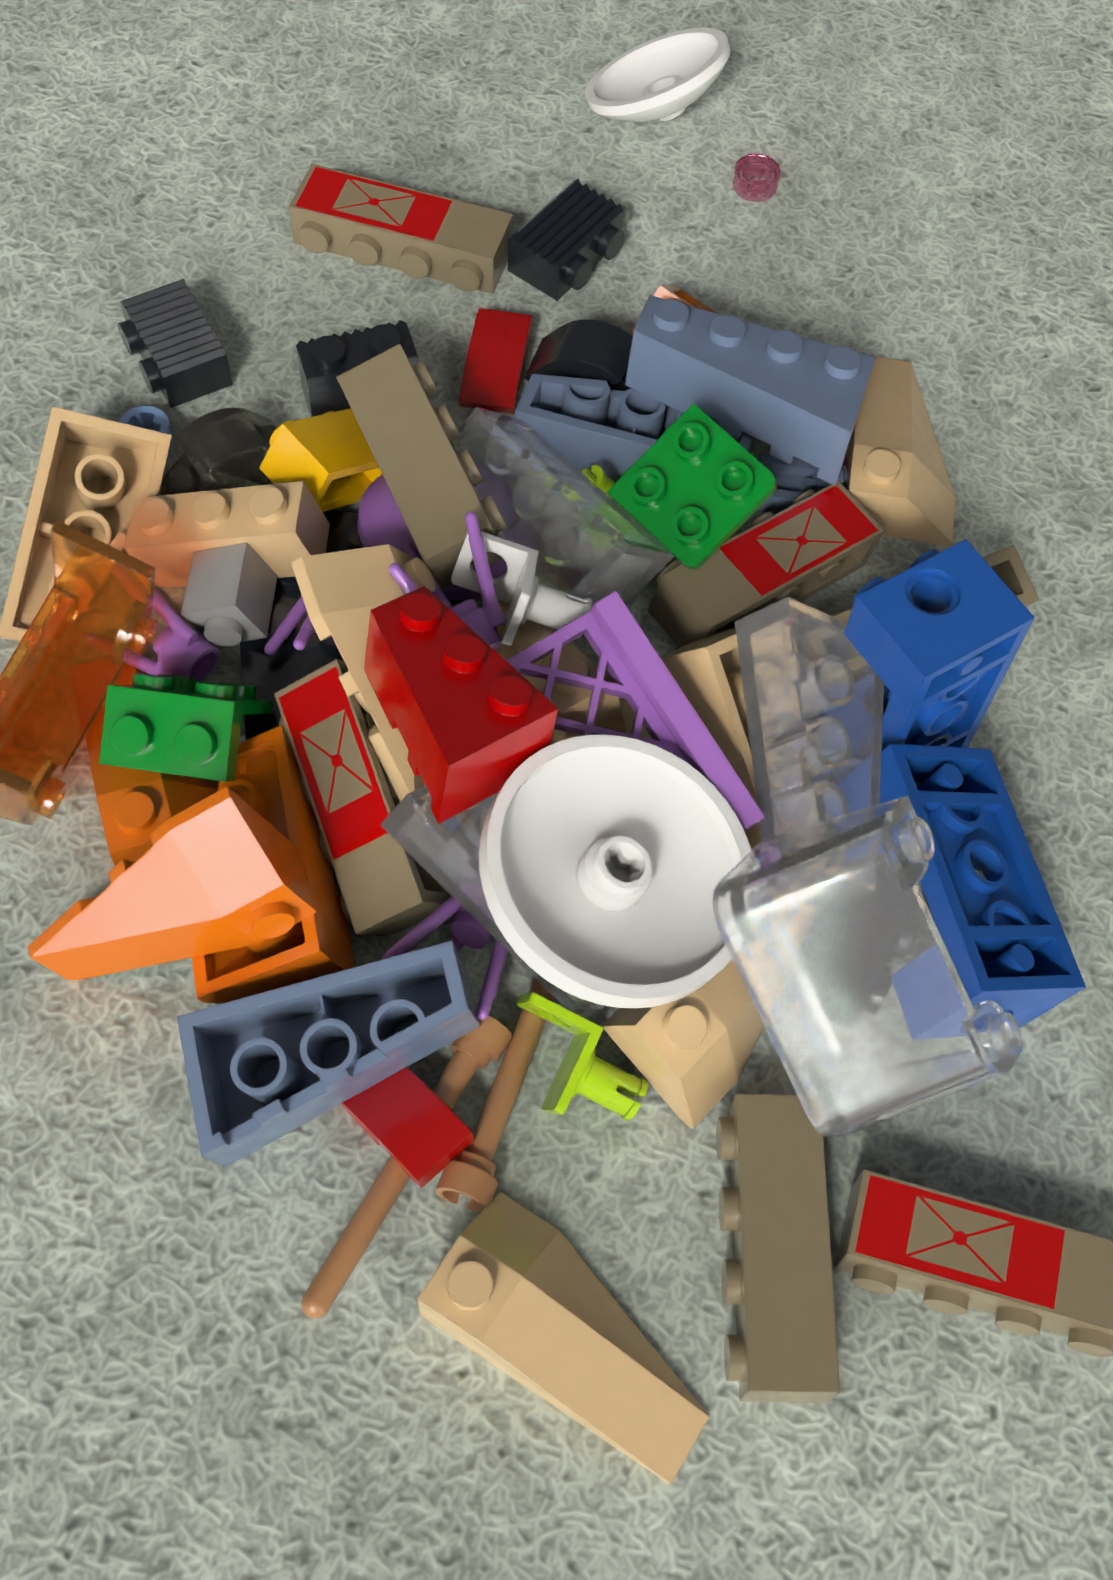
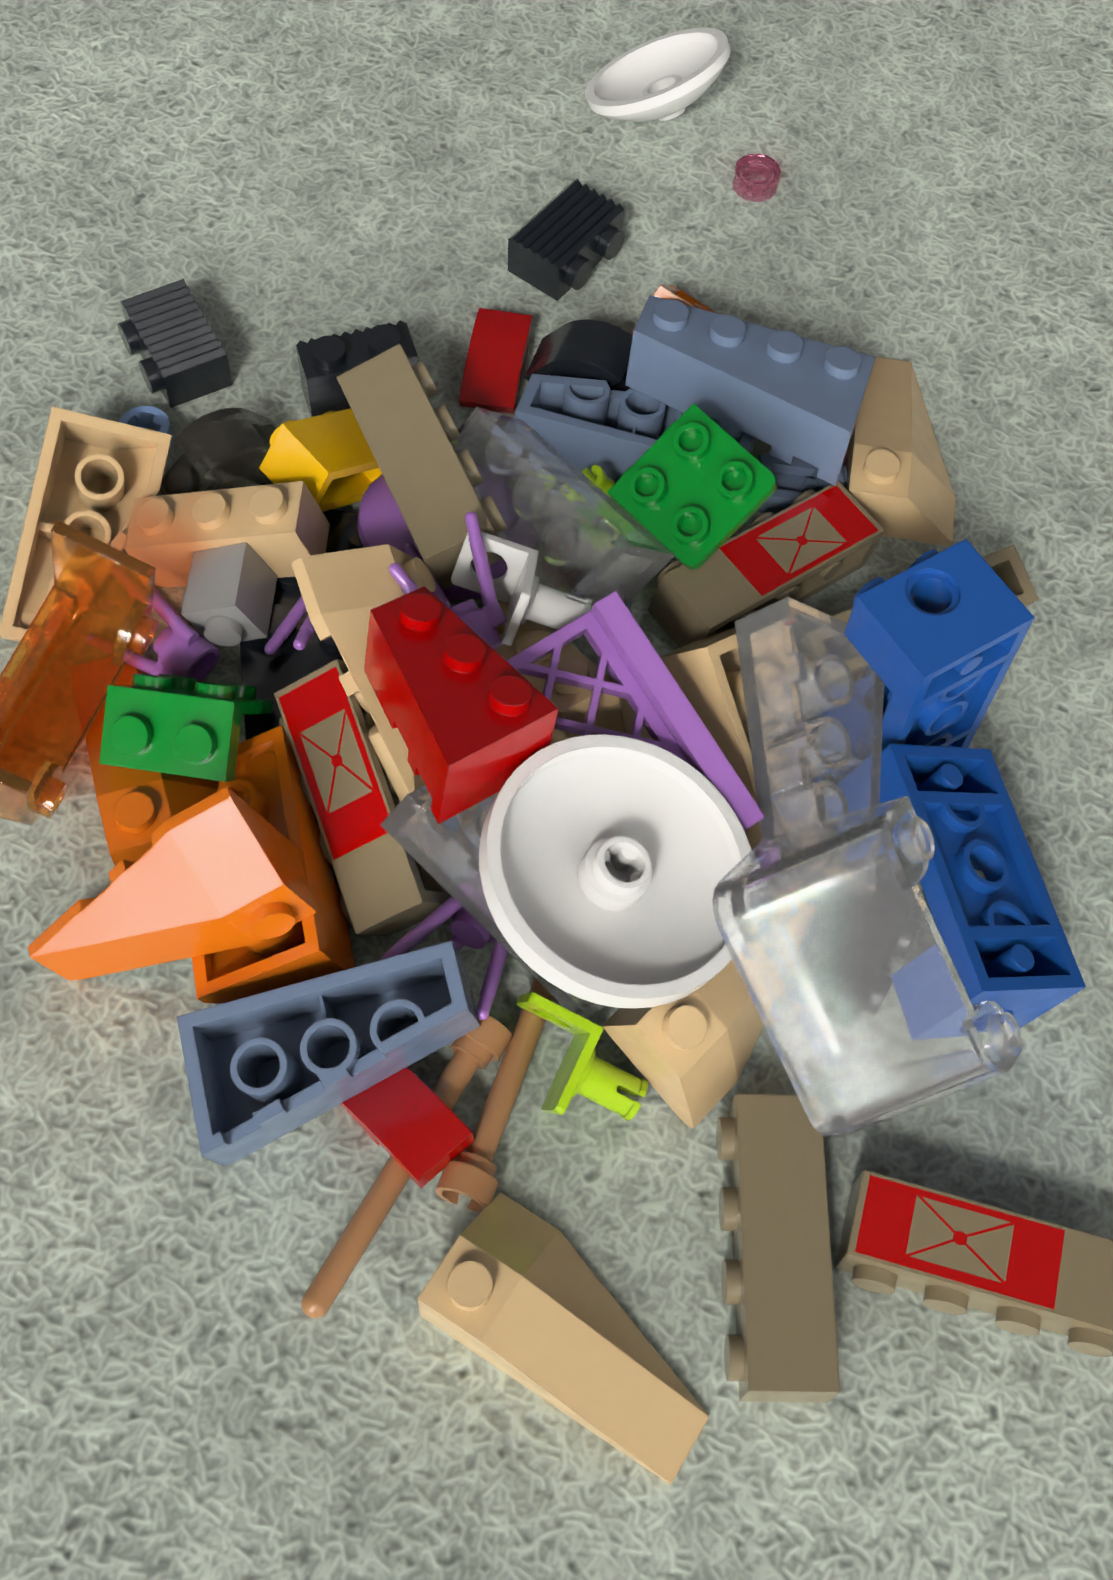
dark tan brick [289,164,513,294] -> none

